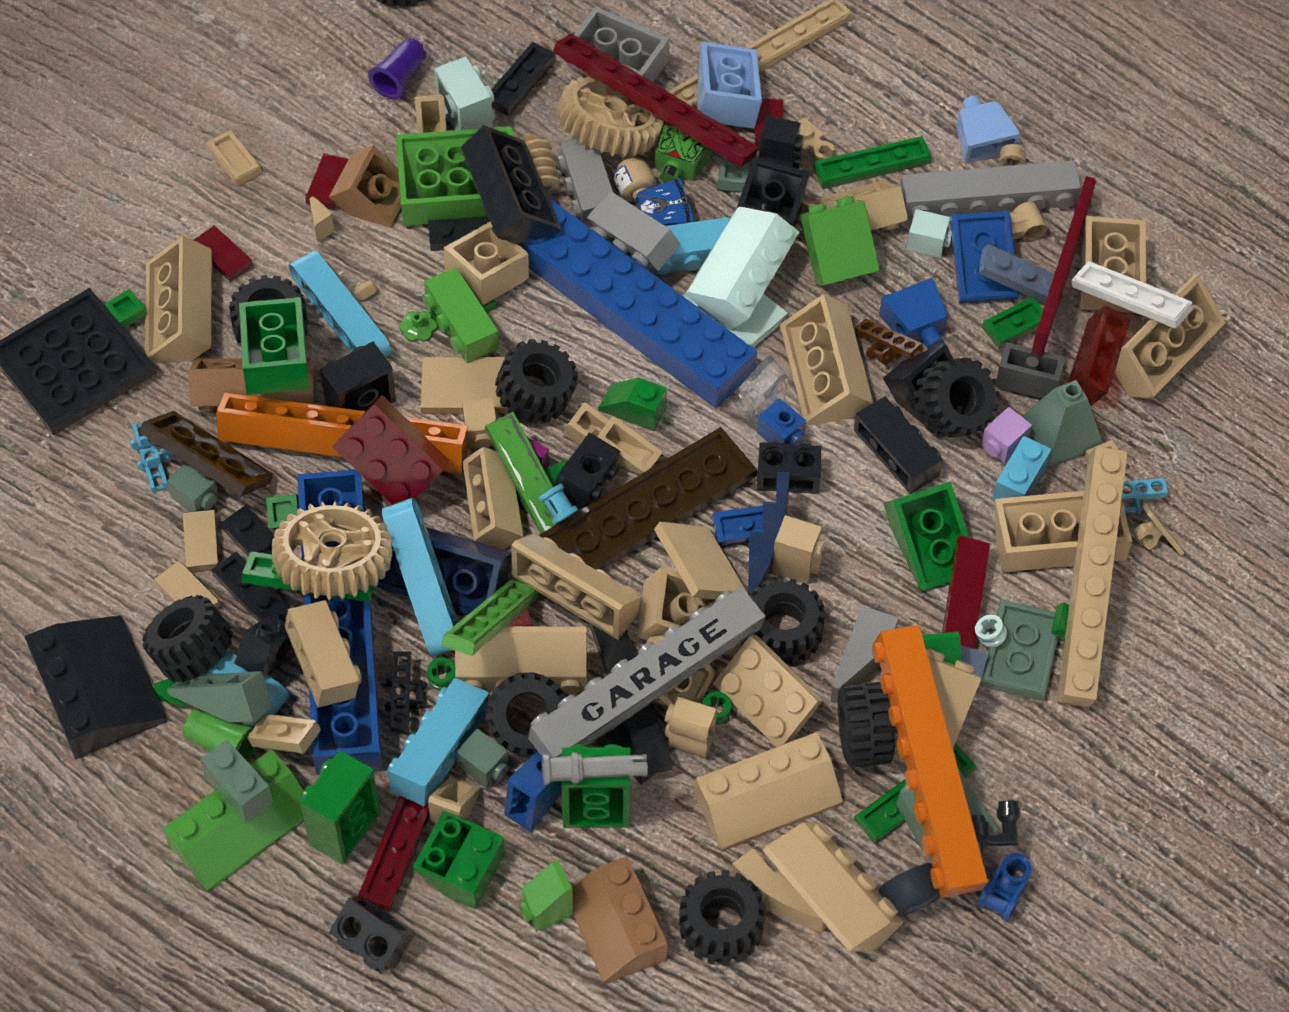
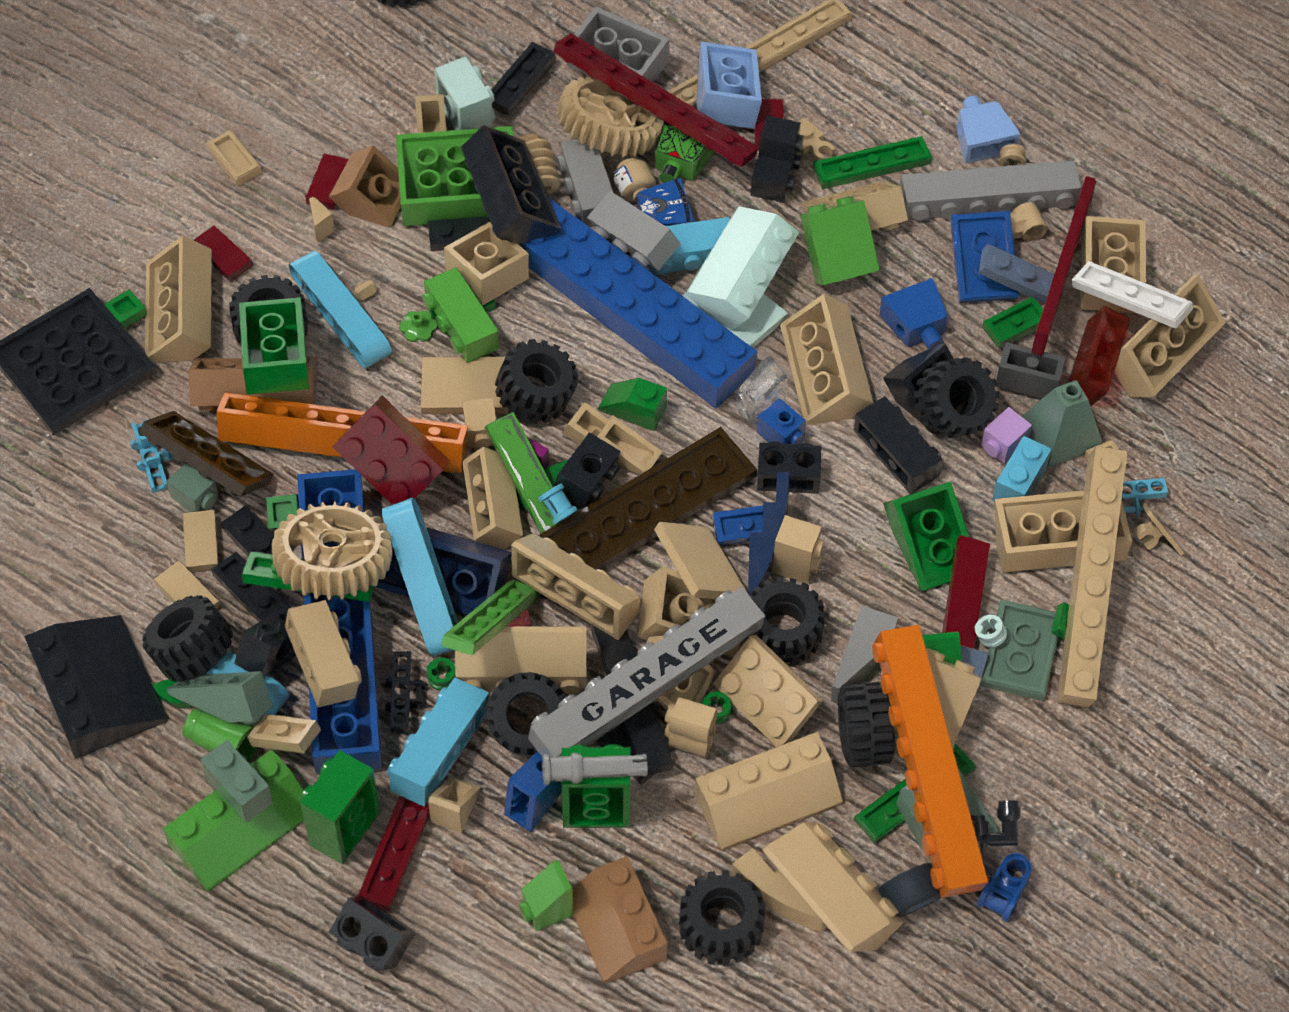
black brick [320,341,396,411] -> none
dark purple plant [368,38,427,100] -> none
green slope [413,811,505,910] -> none
sand green brick [456,729,509,788] -> none
sand green slope [717,141,753,192] -> none
black slope [737,157,810,228] -> none
reddish brown piece [855,319,924,365] -> none
light aqua brick [906,209,952,258] -> none

